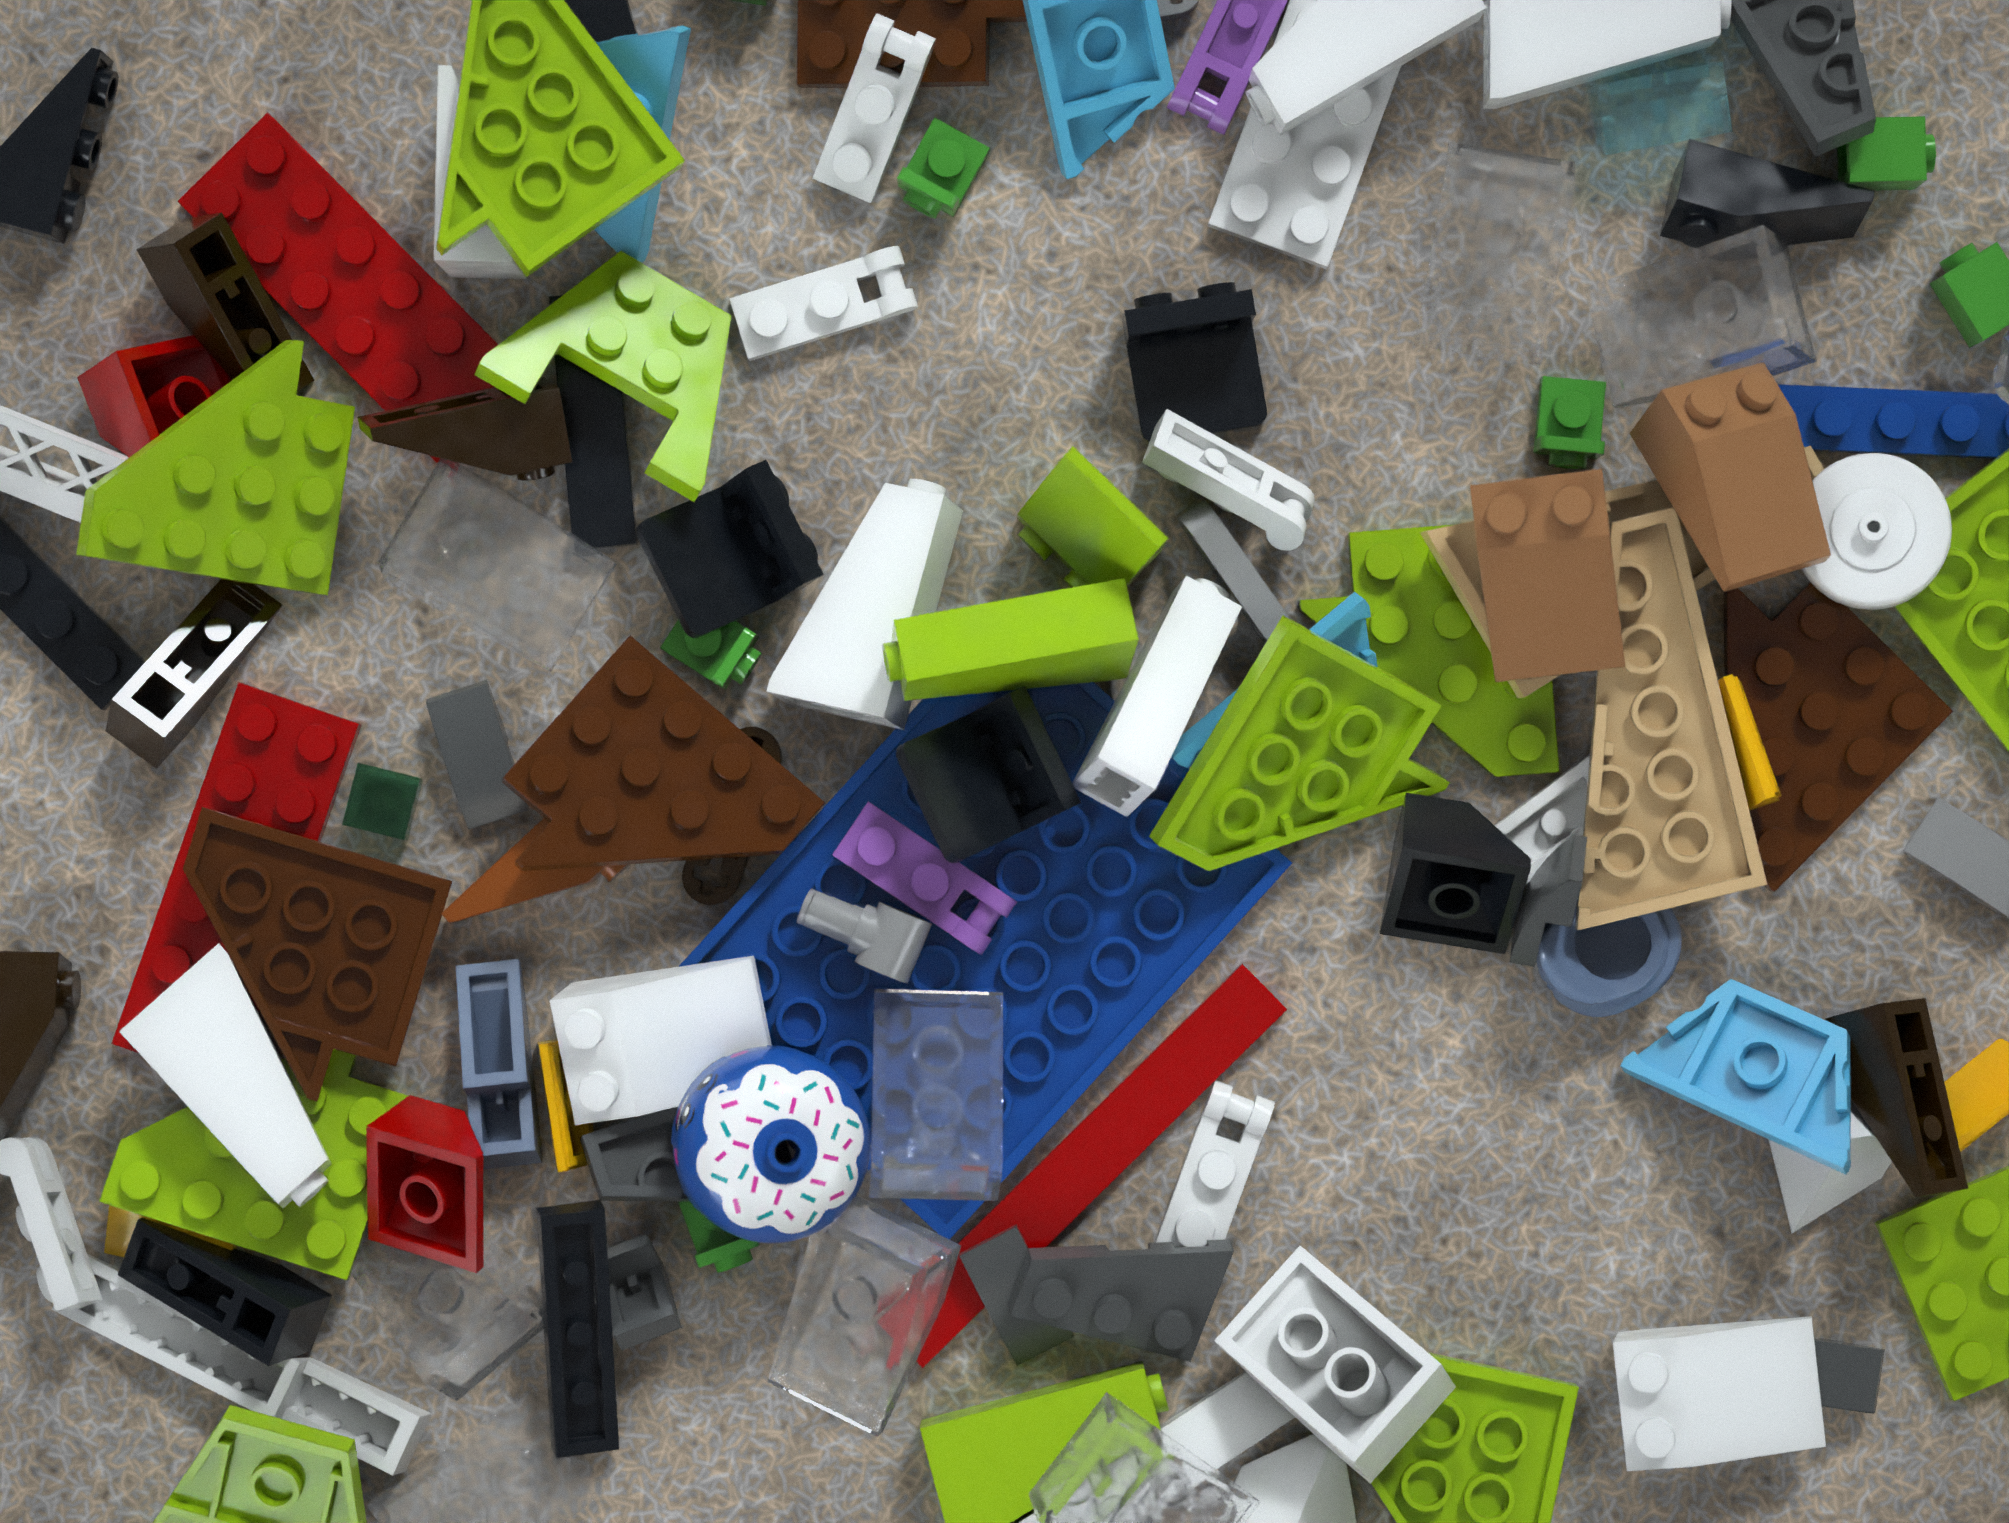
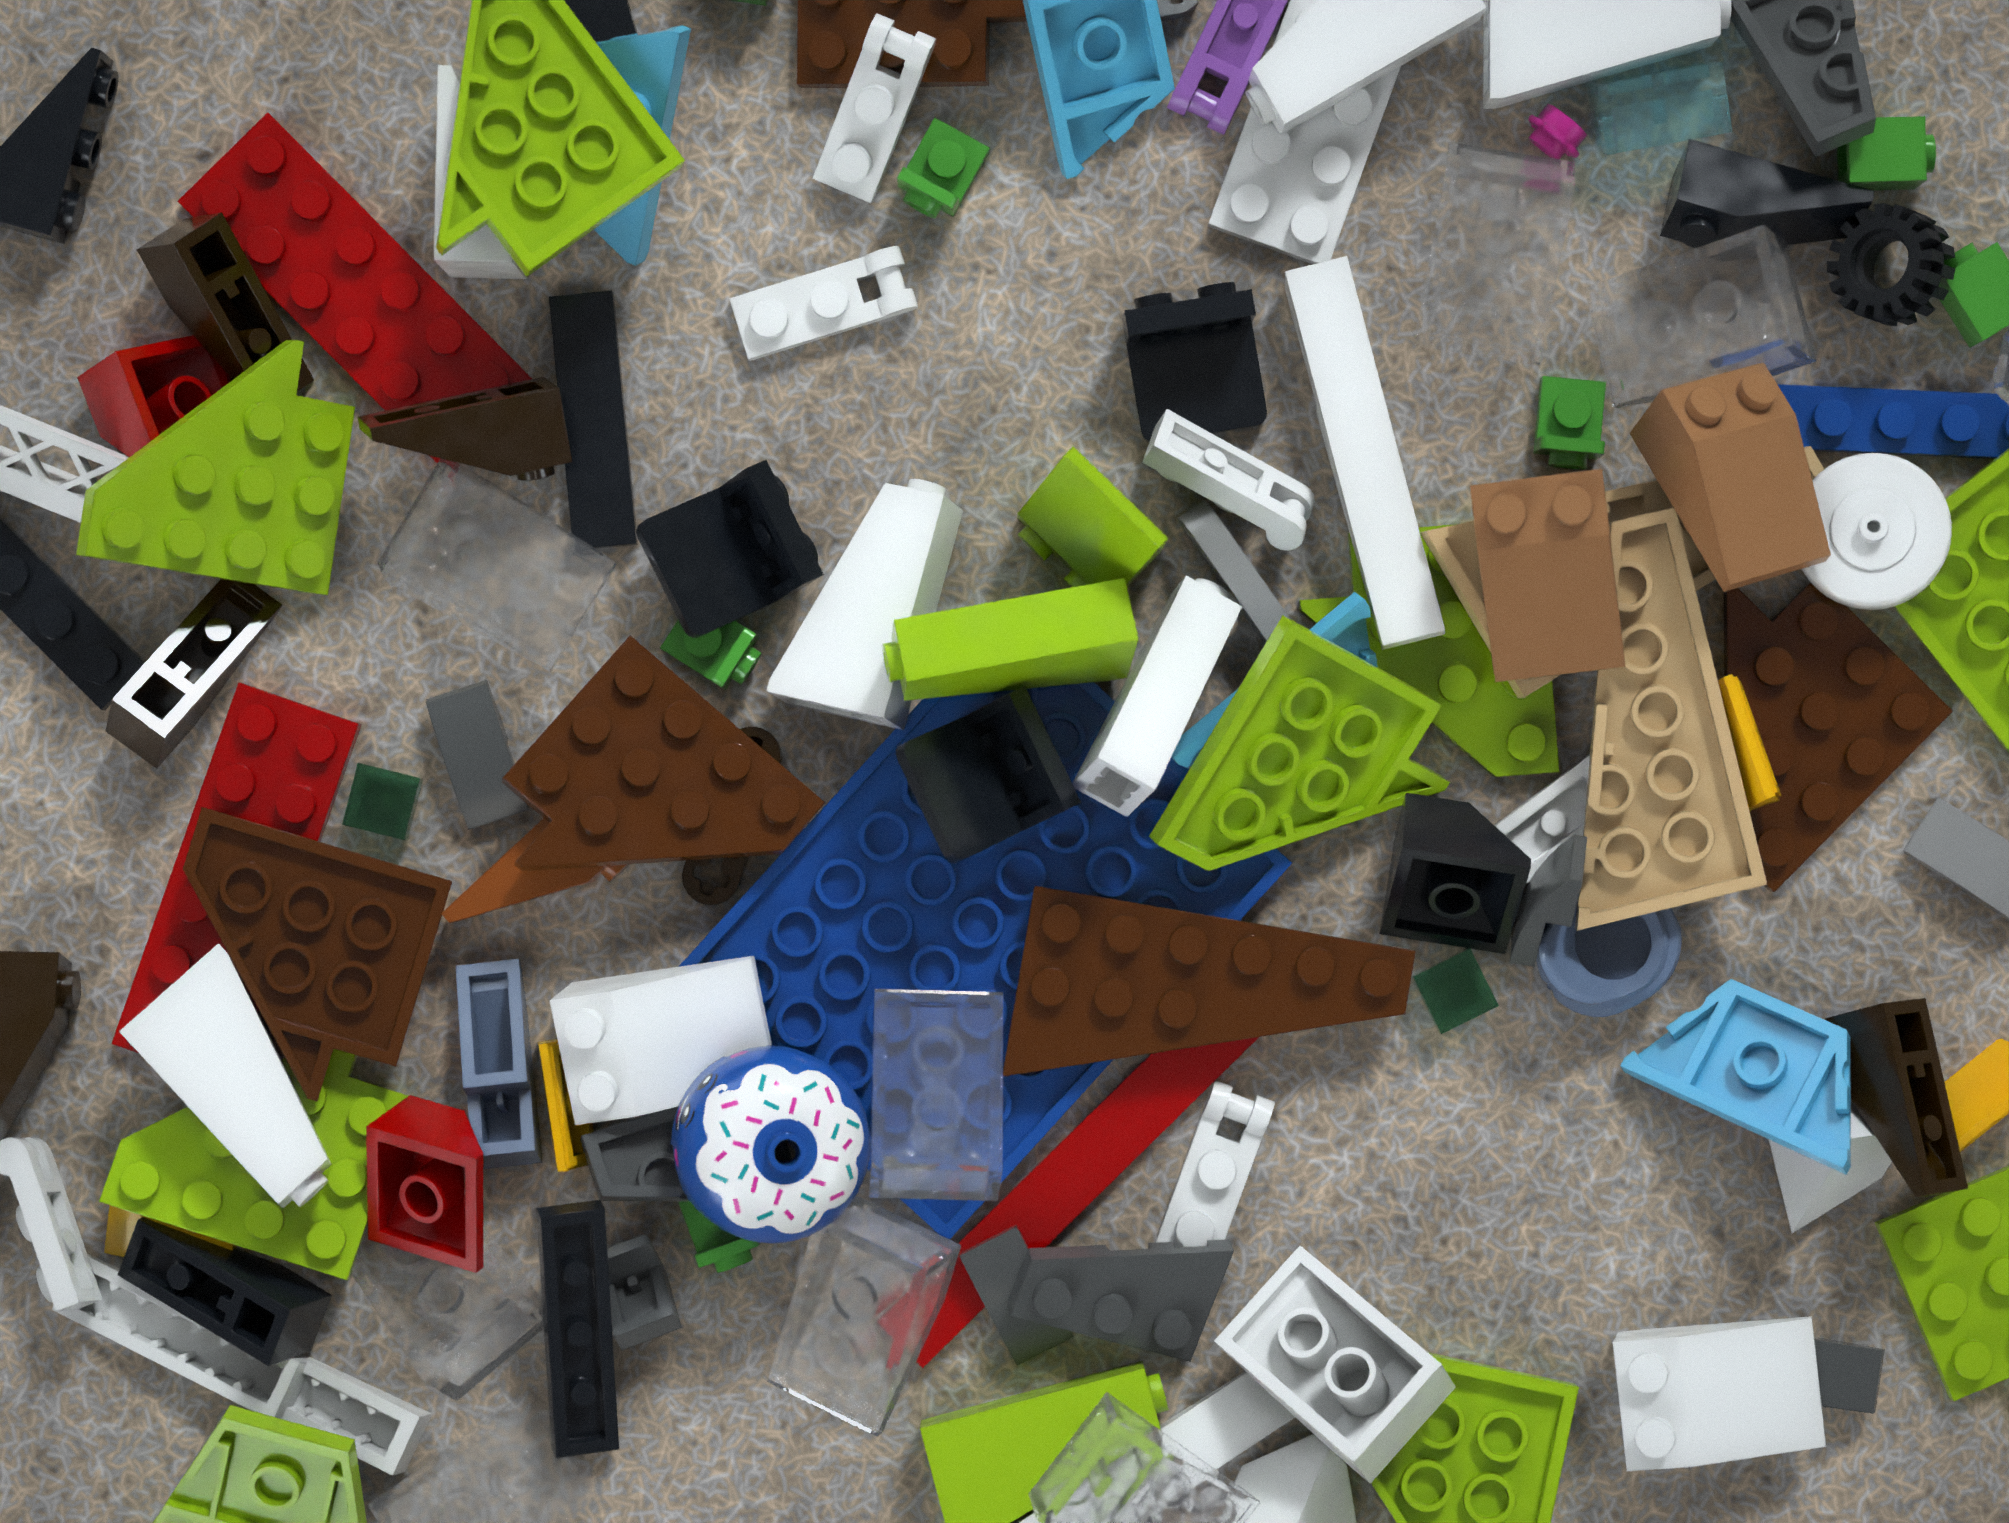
lime wing [474,251,732,502] -> none
light grey pin [797,889,932,984] -> none
medium lavender plate [832,802,1017,955] -> none
none -> reddish brown wing [1002,886,1416,1077]
none -> white slope [1285,256,1445,650]
none -> clear green plate [1411,948,1499,1034]
none -> dark pink plate [1528,104,1587,162]
none -> black tyre [1827,203,1955,326]

